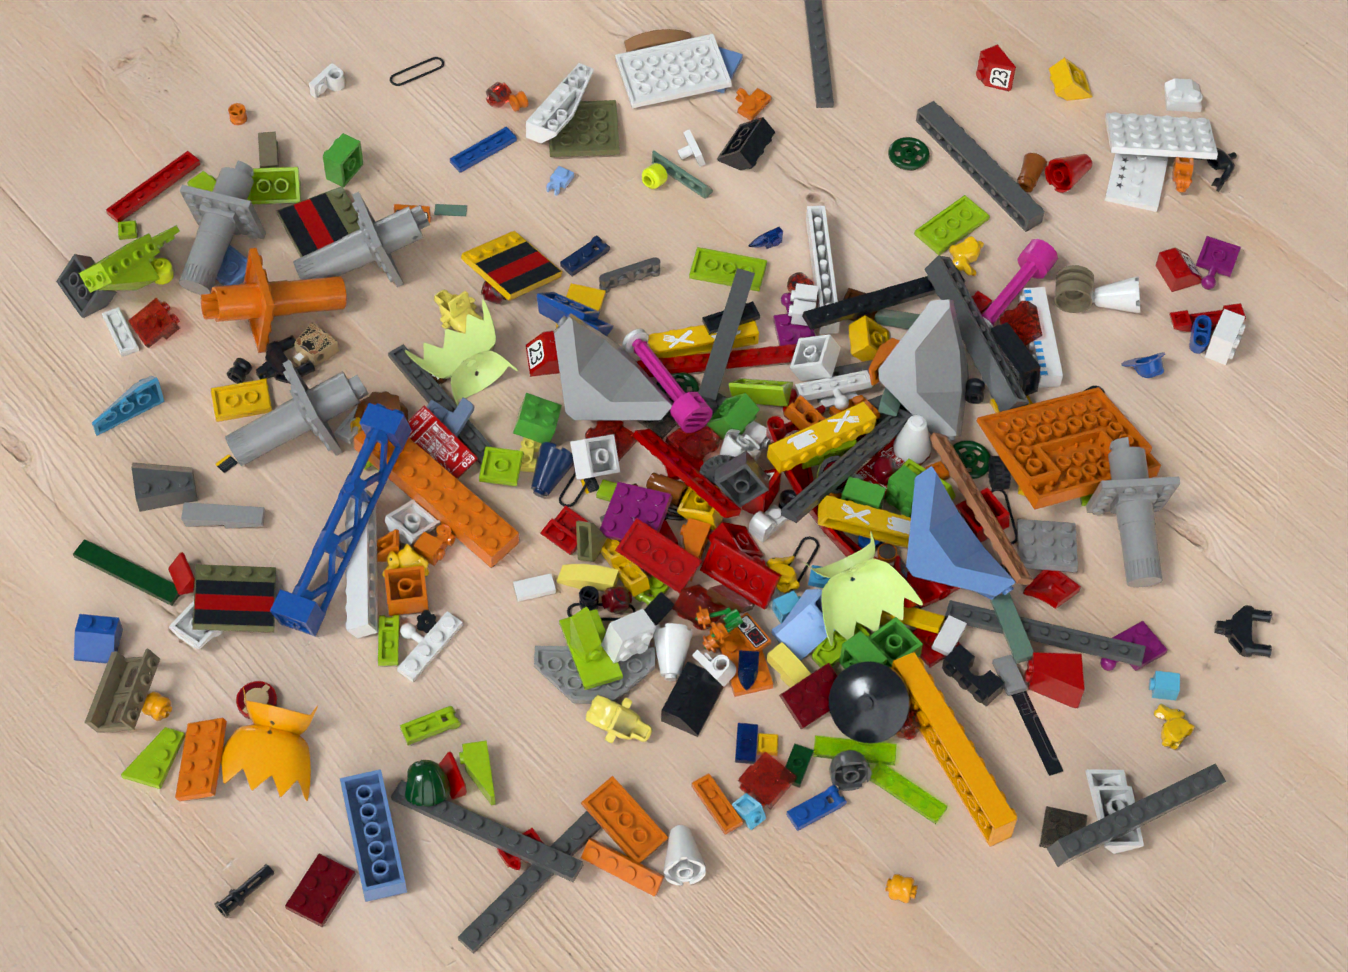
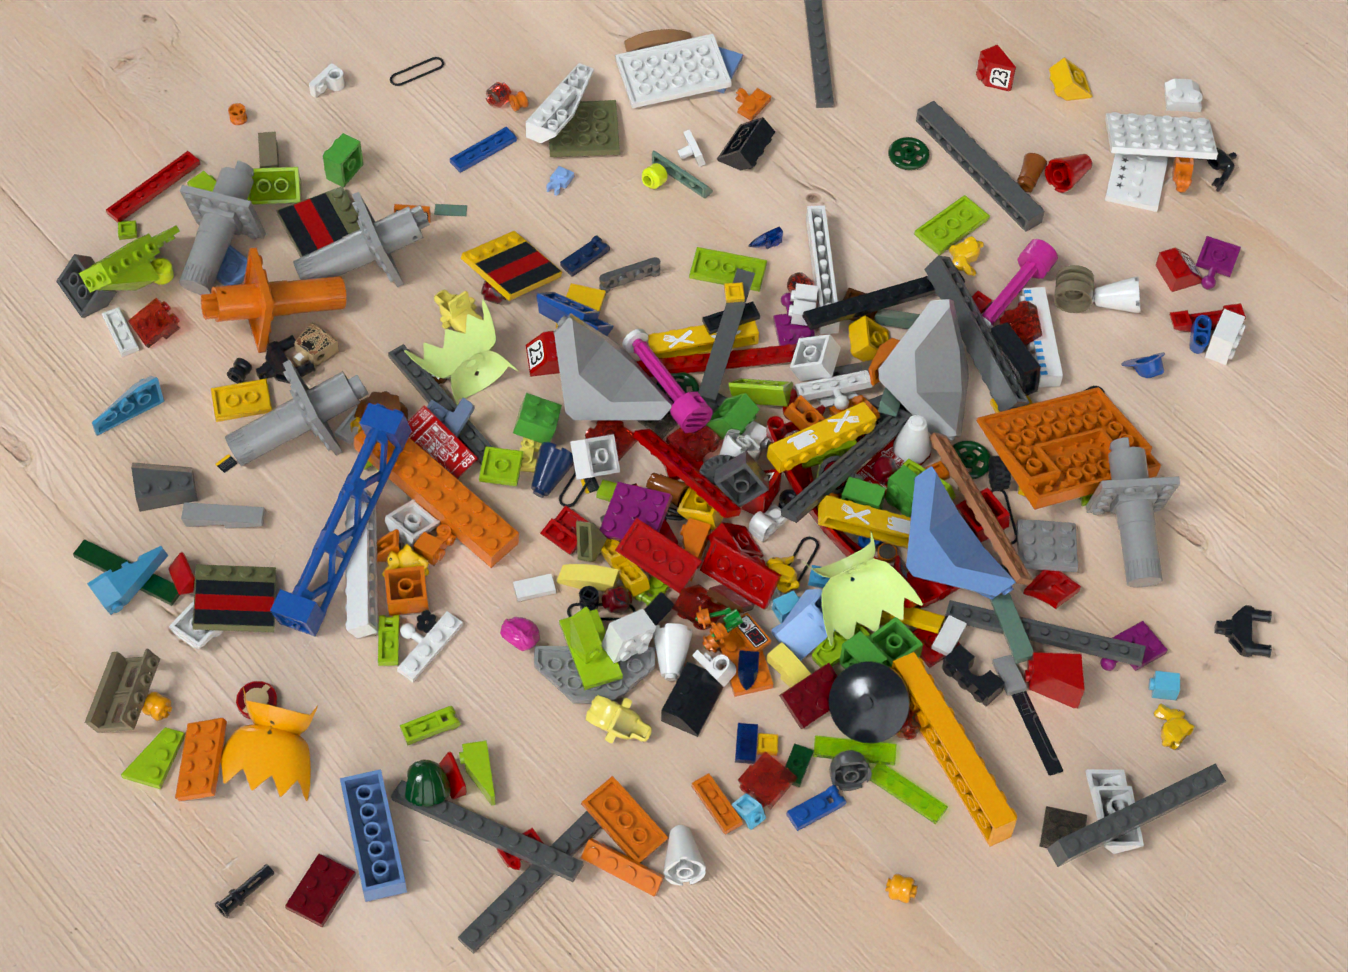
slope [74,614,123,664] -> none
black wheel [965,378,985,404] -> none
none -> dark azure wedge [87,546,169,615]
none -> dark pink hair [500,617,540,651]
none -> yellow tile [724,282,745,303]

